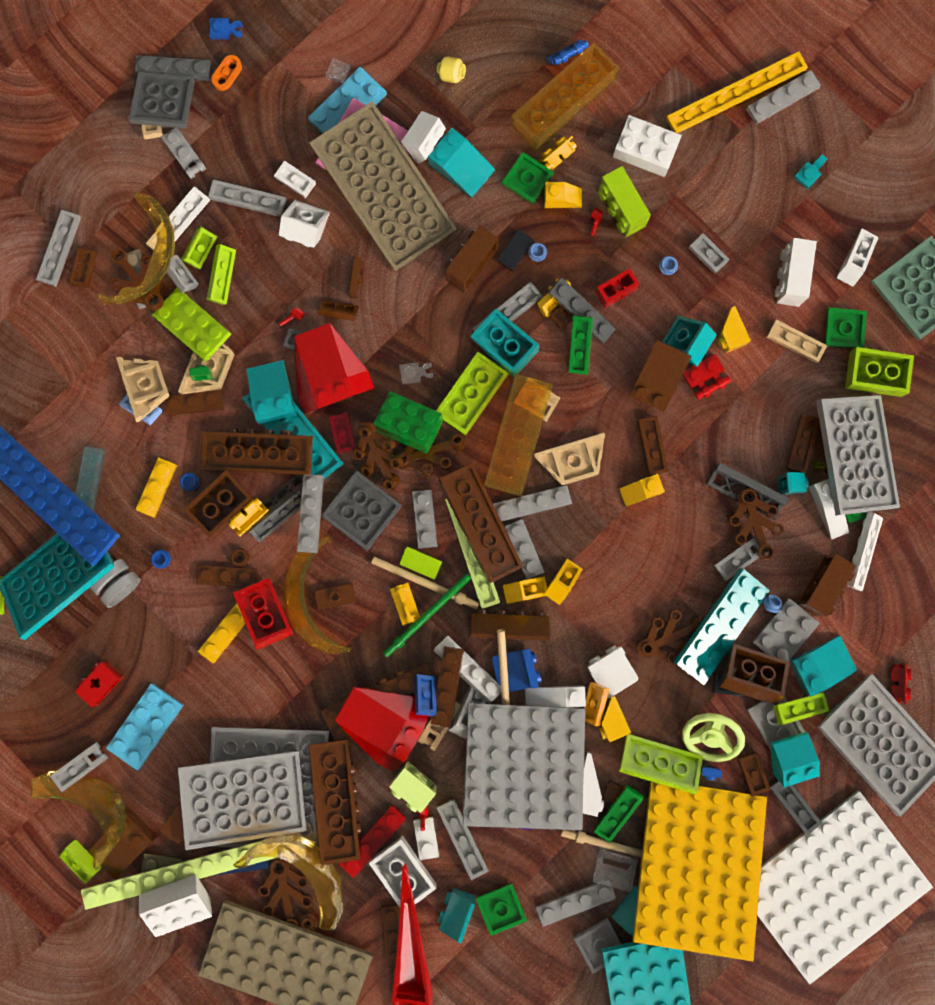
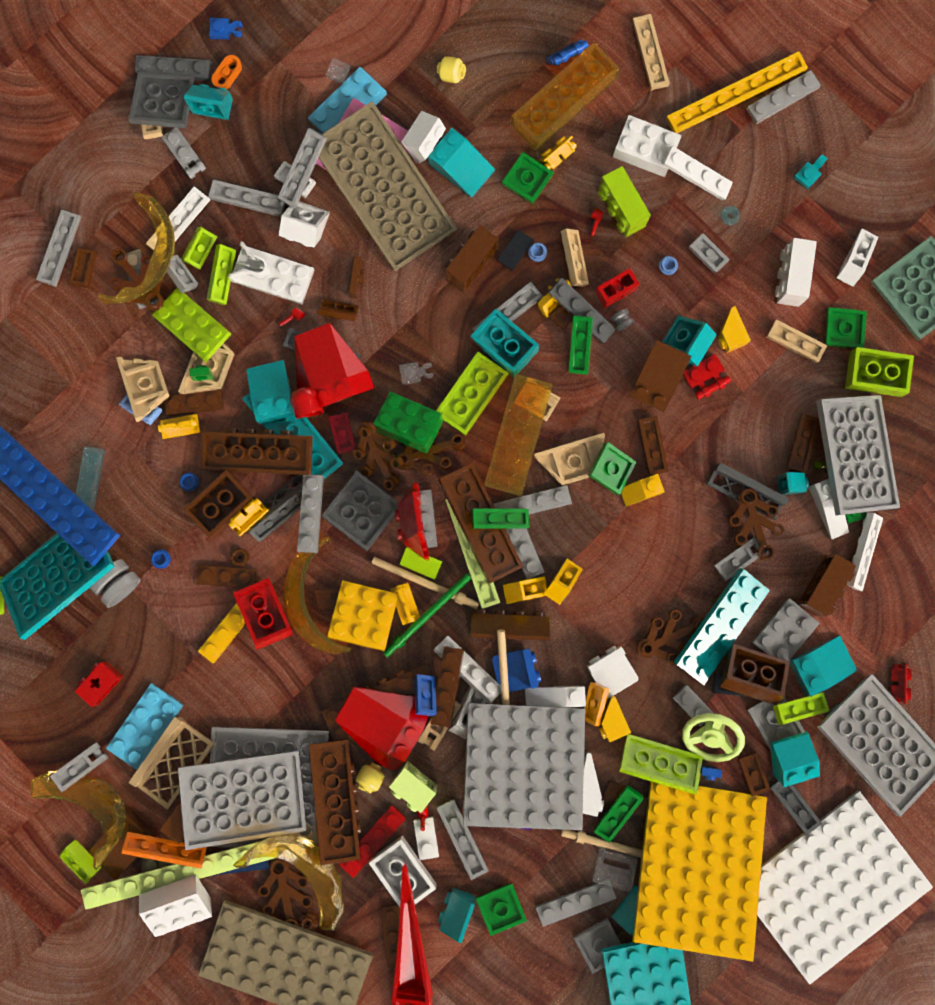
yellow plate [136,457,178,518] -> none
yellow slope [544,182,582,208] -> none
medium blue plate [763,594,782,613] -> none
none -> orange plate [122,832,207,869]
none -> tan fence [129,717,215,810]
none -> yellow hinge [158,414,200,439]
none -> teal slope [184,84,233,120]
none -> white plate [228,241,314,305]
none -> light grey plate [278,128,327,207]
none -> red helmet [290,387,324,419]
none -> yellow plate [328,580,399,651]
none -> light yellow head [355,763,385,794]
none -> red wedge [395,482,430,561]
none -> green plate [471,509,530,529]
none -> tan plate [561,229,589,287]
none -> plate [588,442,636,495]
none -> flat silver wheel [611,308,635,331]
none -> tan plate [632,14,670,91]
none -> white plate [662,146,733,200]
none -> light grey plate [672,685,713,727]
none -> clear light blue plate [721,206,740,225]

